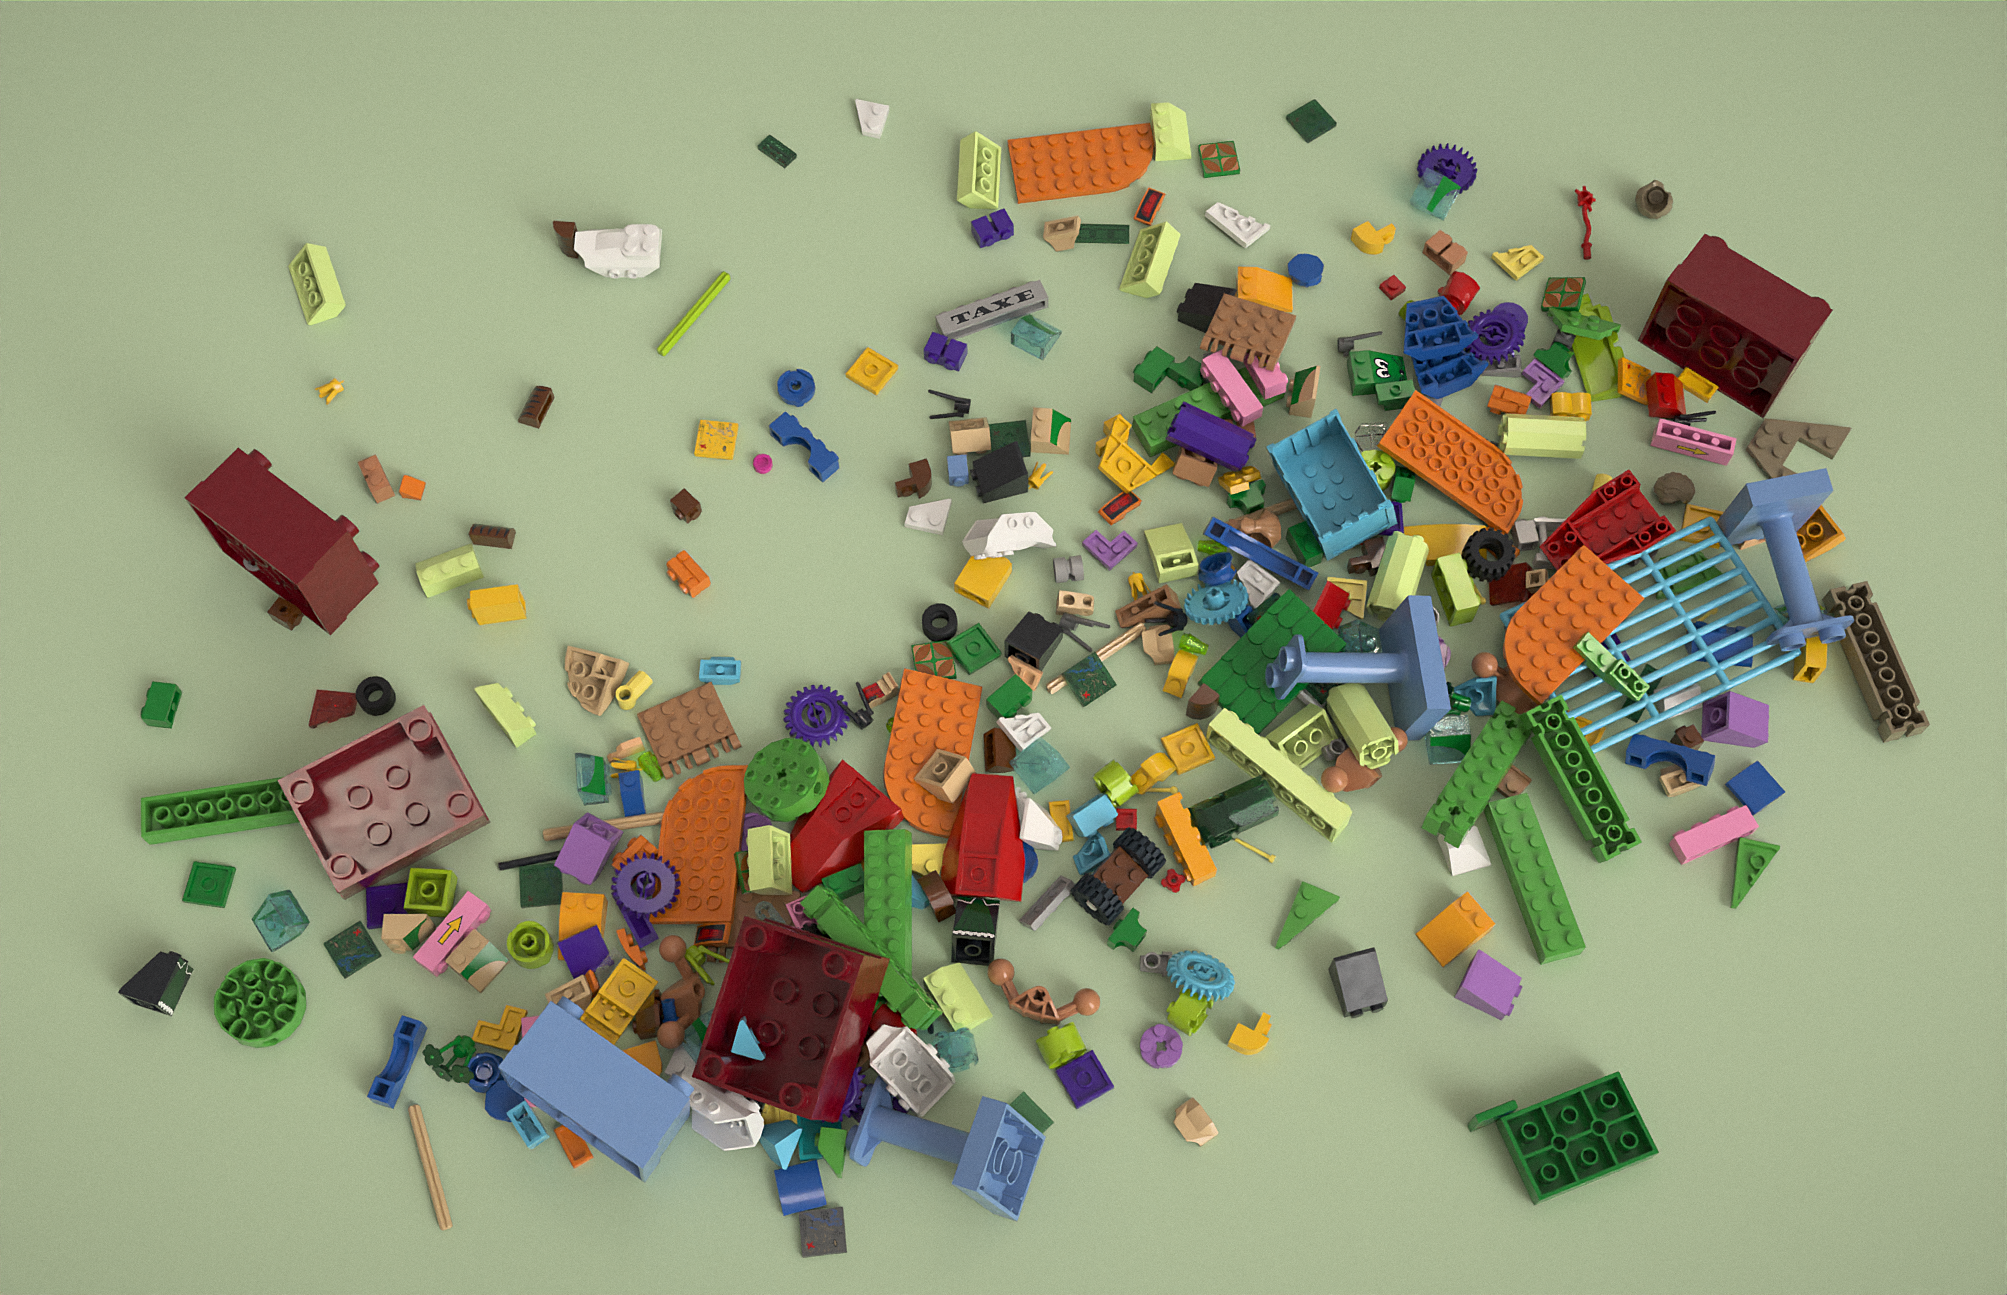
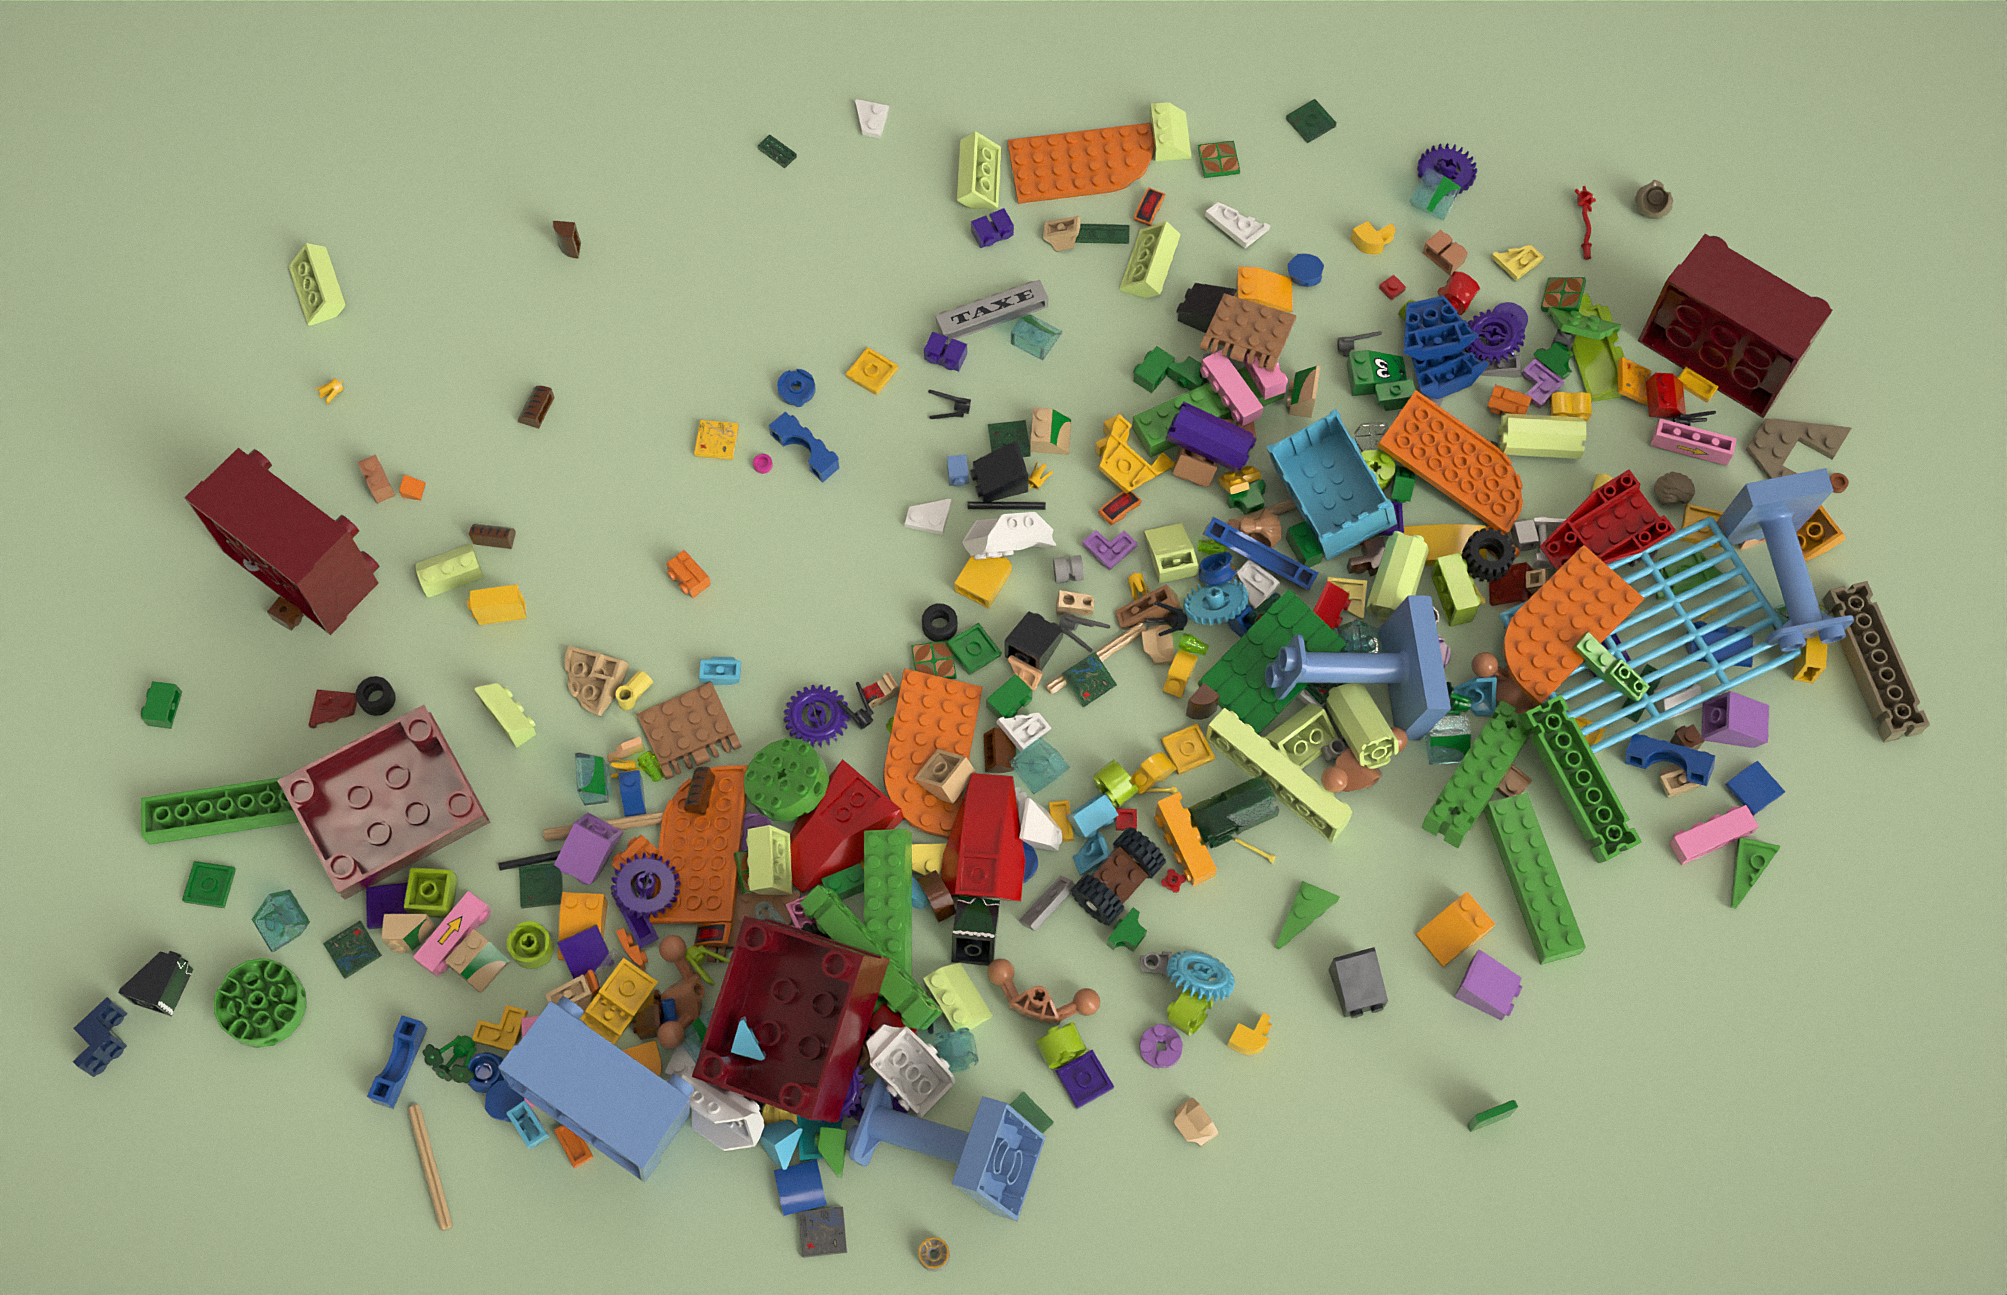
white slope [574,224,662,279] -> none
lime axle [657,271,731,356] -> none
reddish brown brick [670,488,702,524] -> none
reddish brown brick [895,458,932,499] -> none
tan slope [949,417,991,455] -> none
white slope [1437,826,1491,876] -> none
green brick [1496,1071,1659,1205] -> none
none -> dark blue bracket [72,997,128,1077]
none -> reddish brown brick [684,767,715,814]
none -> wheel [918,1237,950,1272]
none -> black bar [968,501,1046,510]
none -> dark orange tile [1830,473,1849,493]

